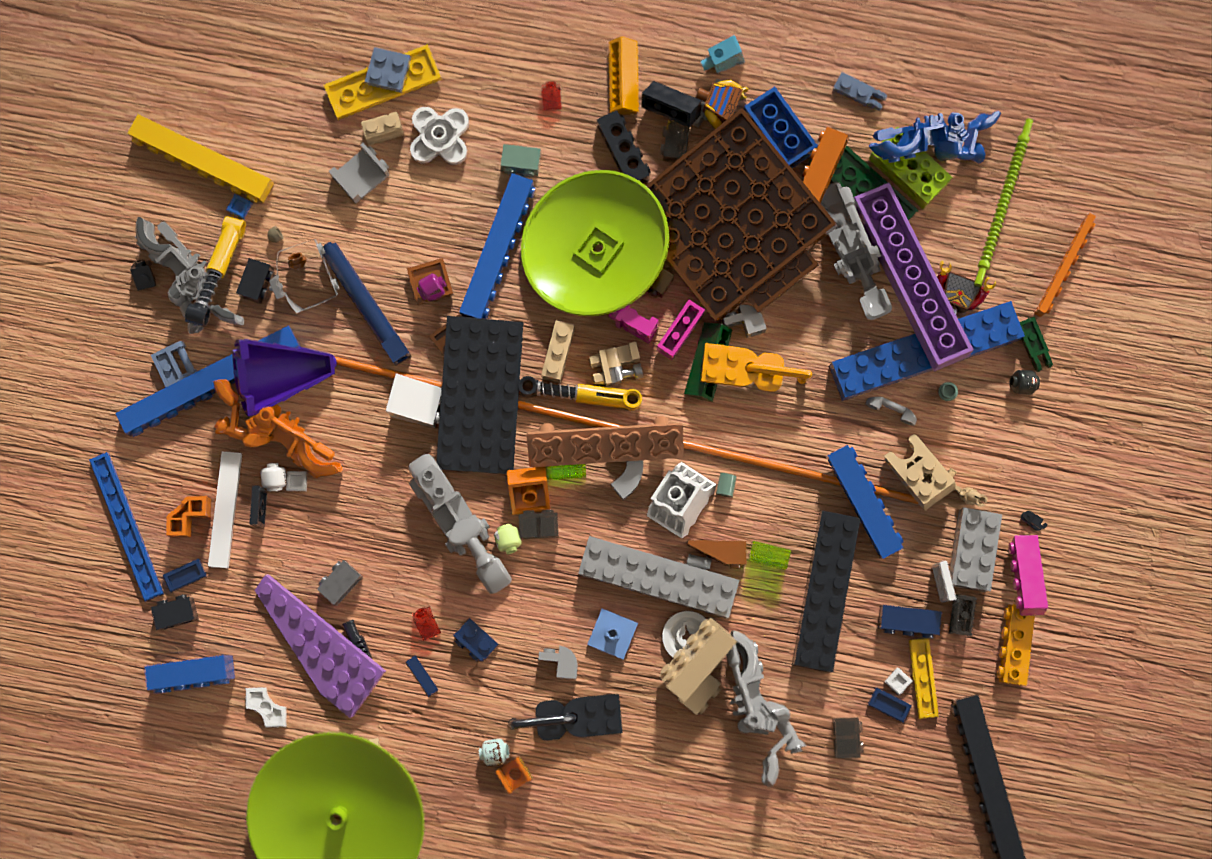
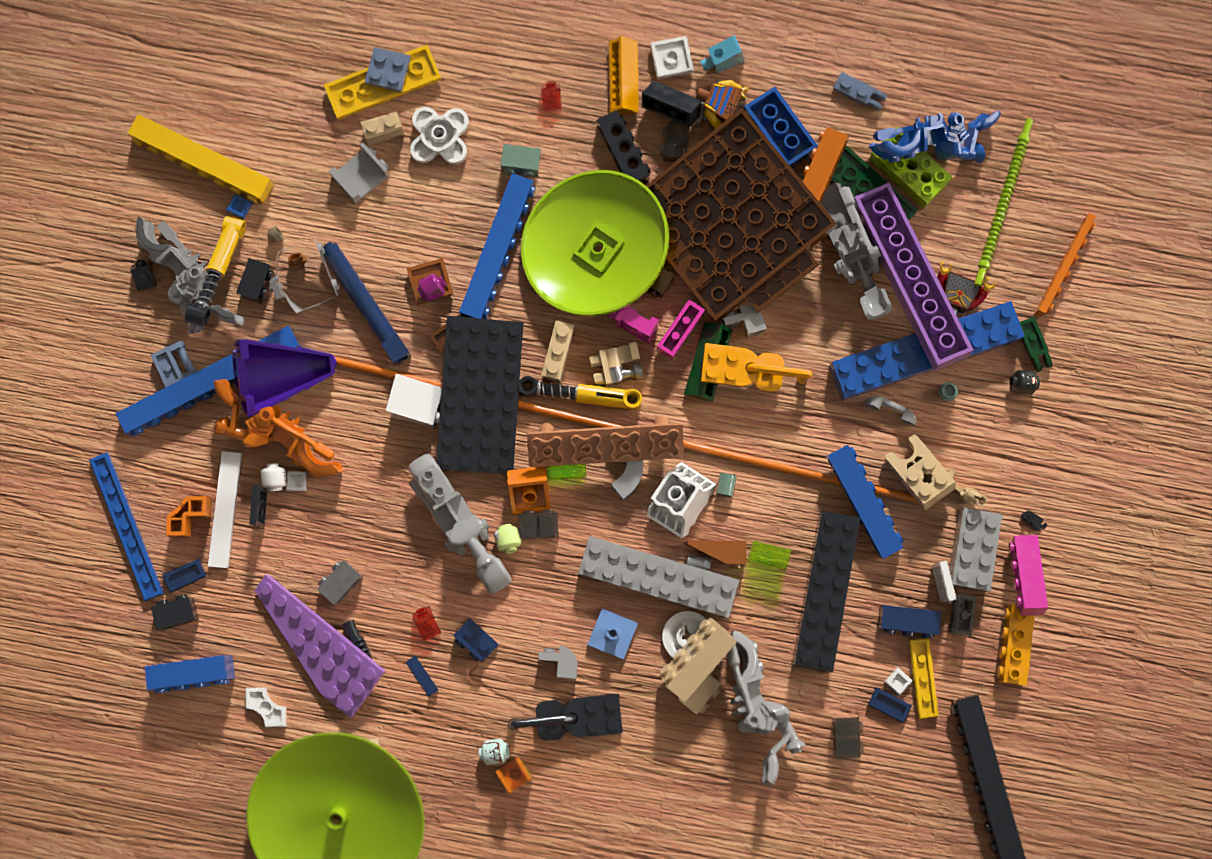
none -> white plate [650,36,694,80]

